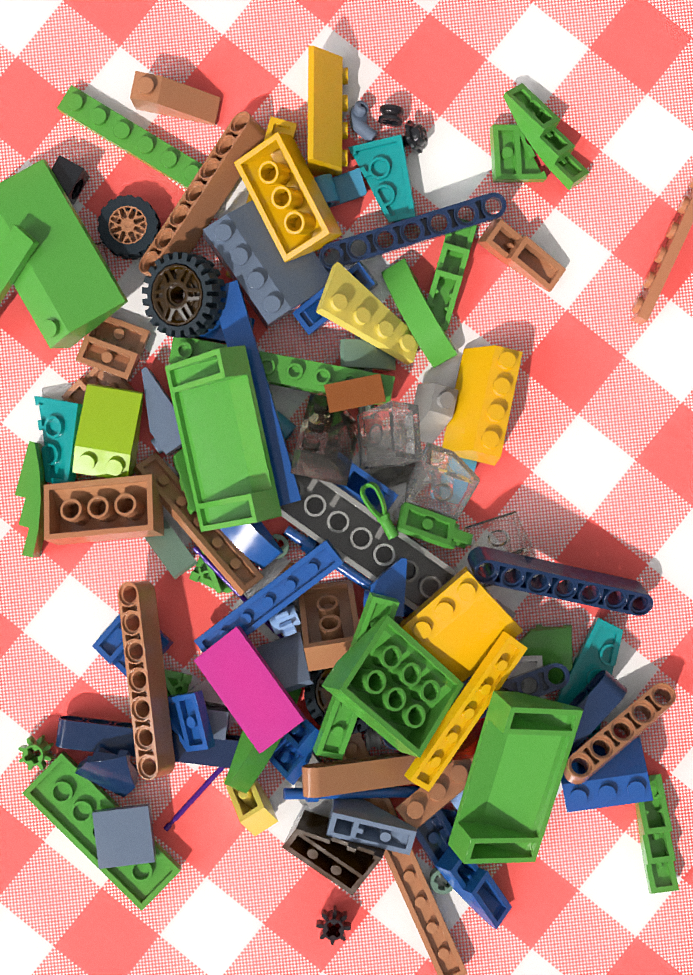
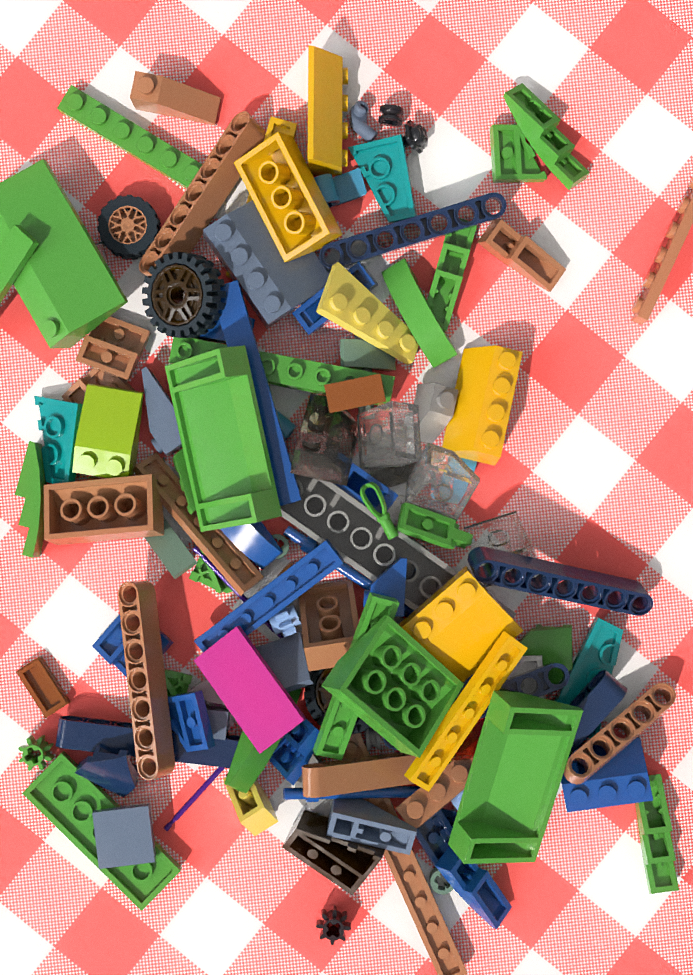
black brick [52,155,90,205] -> none
none -> dark orange tile [16,656,71,718]

